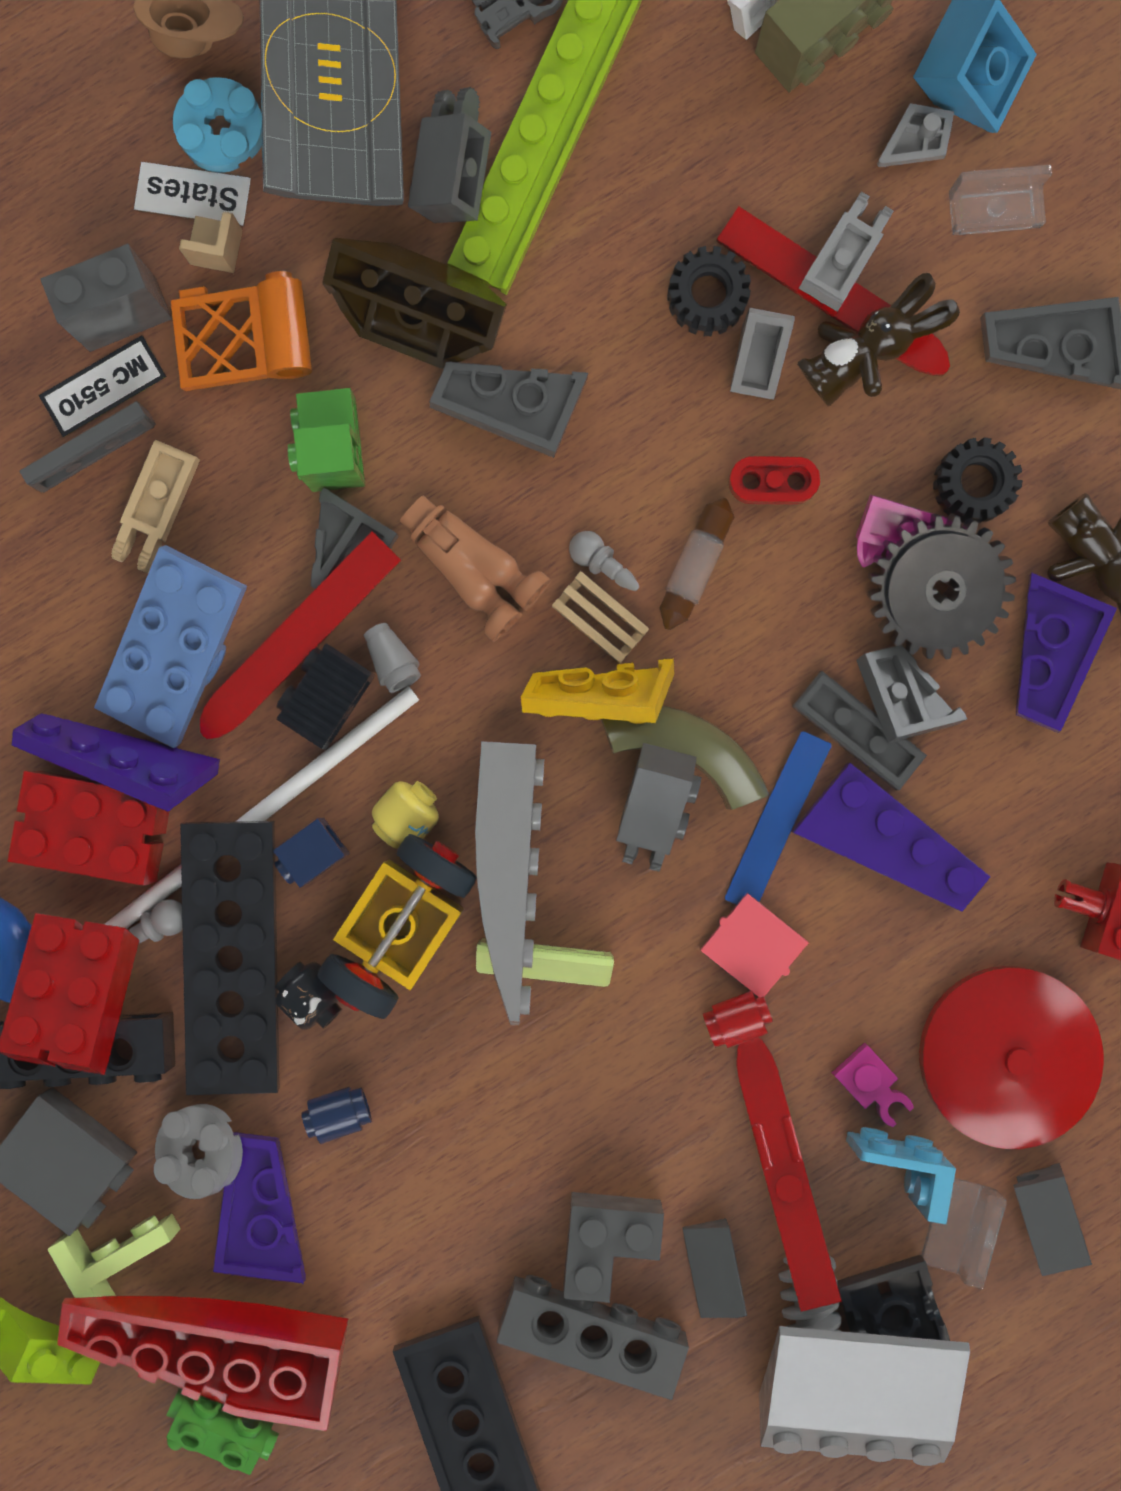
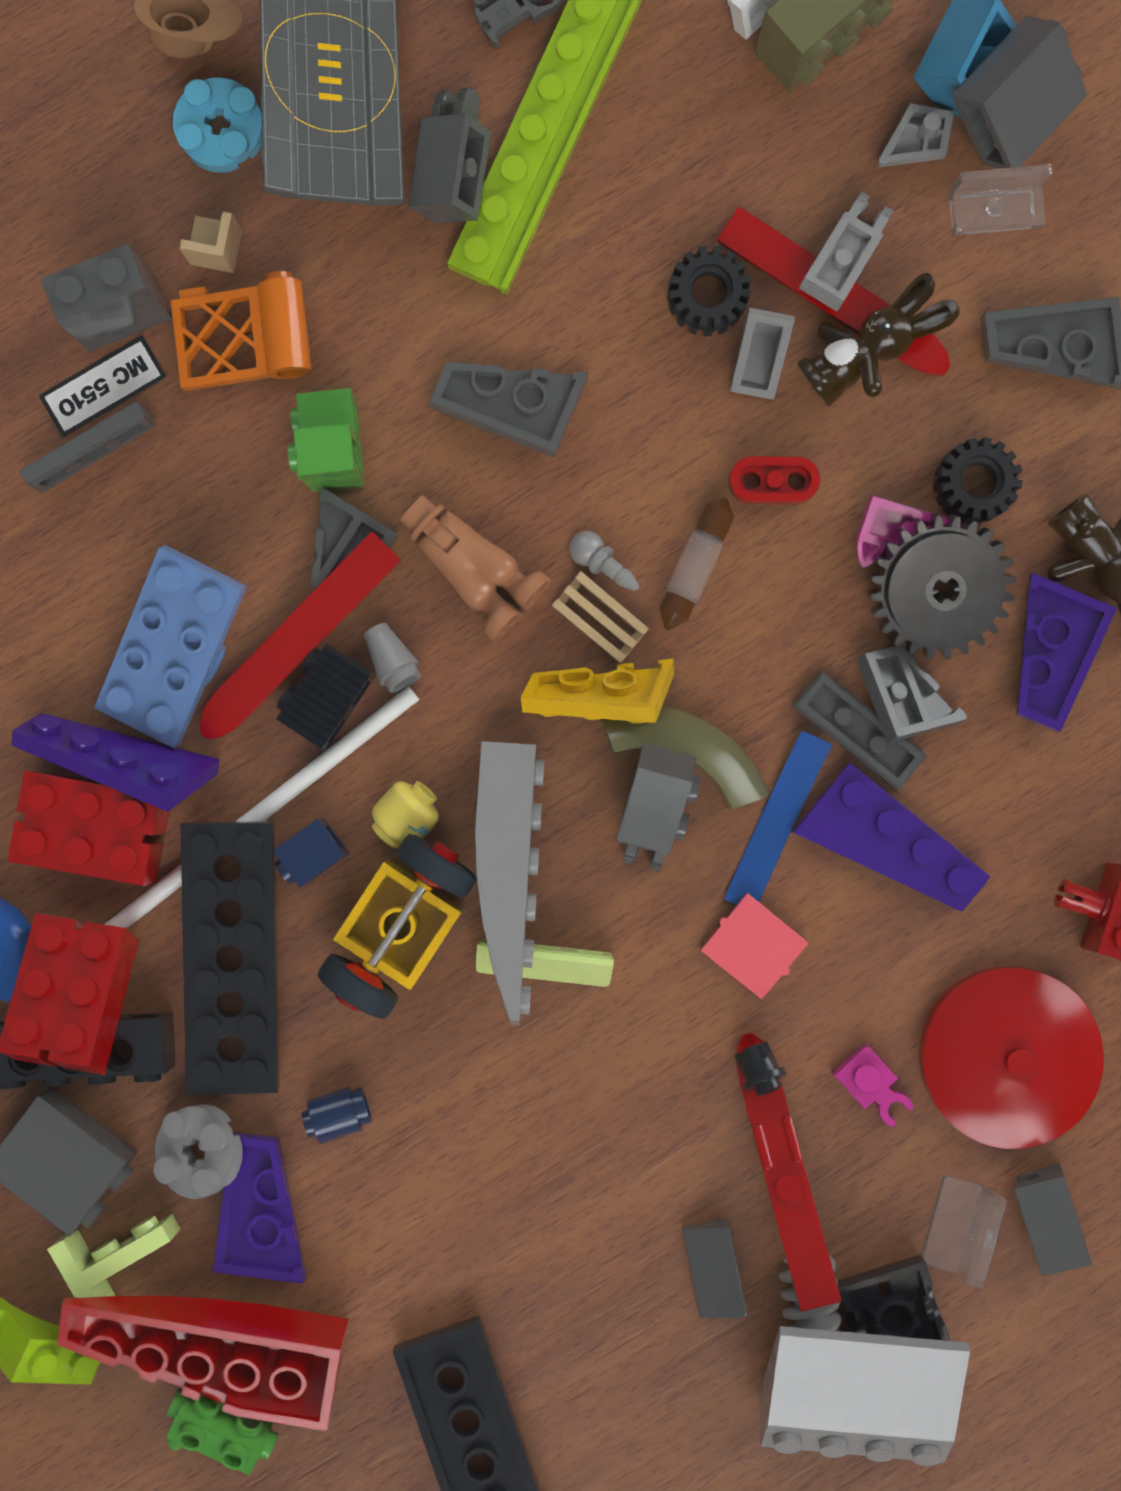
tan hinge [111,440,200,573] -> none
light grey bar [128,900,183,944] -> none
white sticker [134,162,251,226] -> none
black head [275,961,343,1030] -> none
dark brown wedge [322,238,507,369] -> none
dark grey brick [497,1275,689,1400] -> none
dark grey brick [563,1192,664,1303] -> none
red brick [703,991,773,1048] -> none
medium azure bracket [846,1127,956,1224] -> none
none -> black hose [735,1042,787,1097]
none -> dark grey brick [951,16,1087,173]

